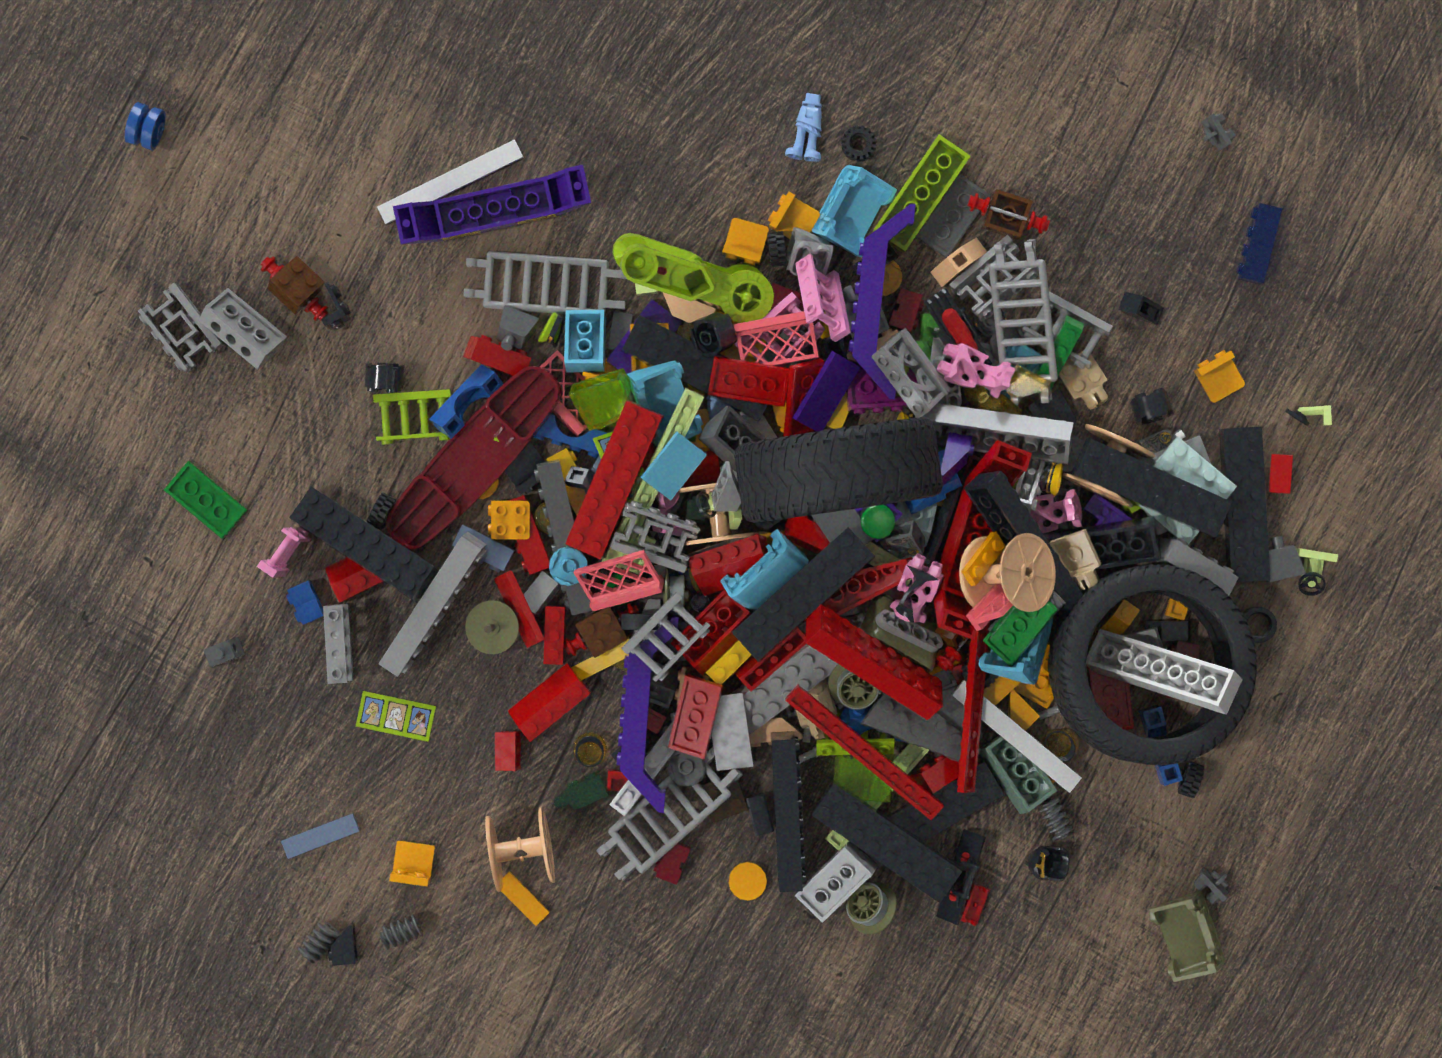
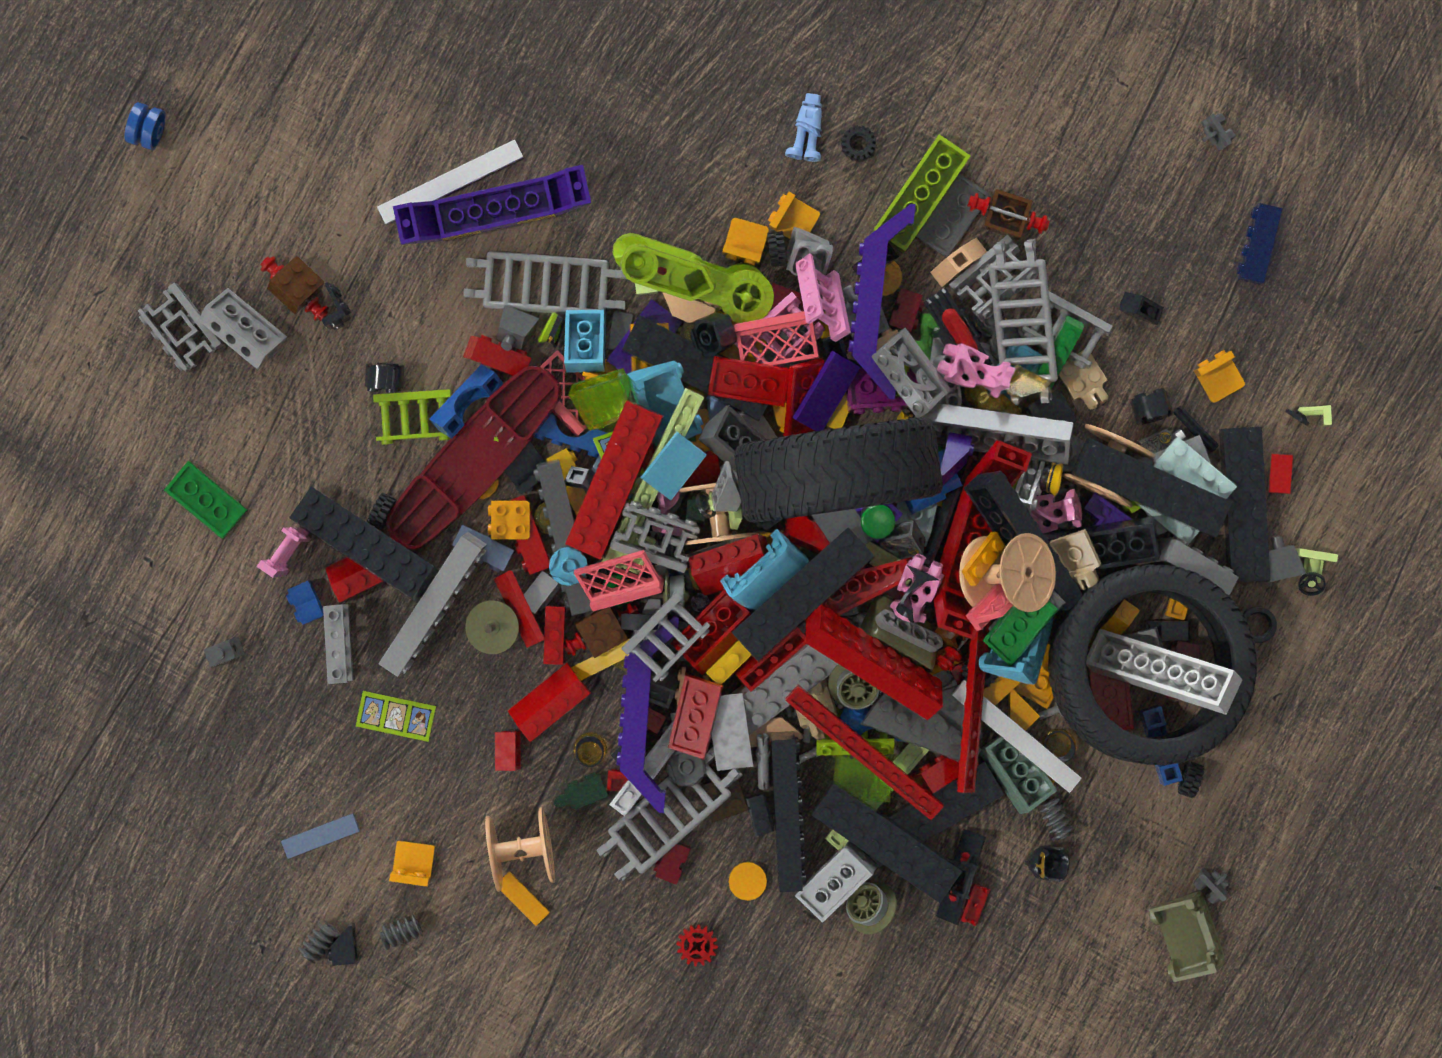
medium azure windscreen [812,165,897,257] -> none
none -> red gear [676,924,718,966]
none -> light grey pin [756,733,771,790]
none -> black axle [1173,406,1219,452]

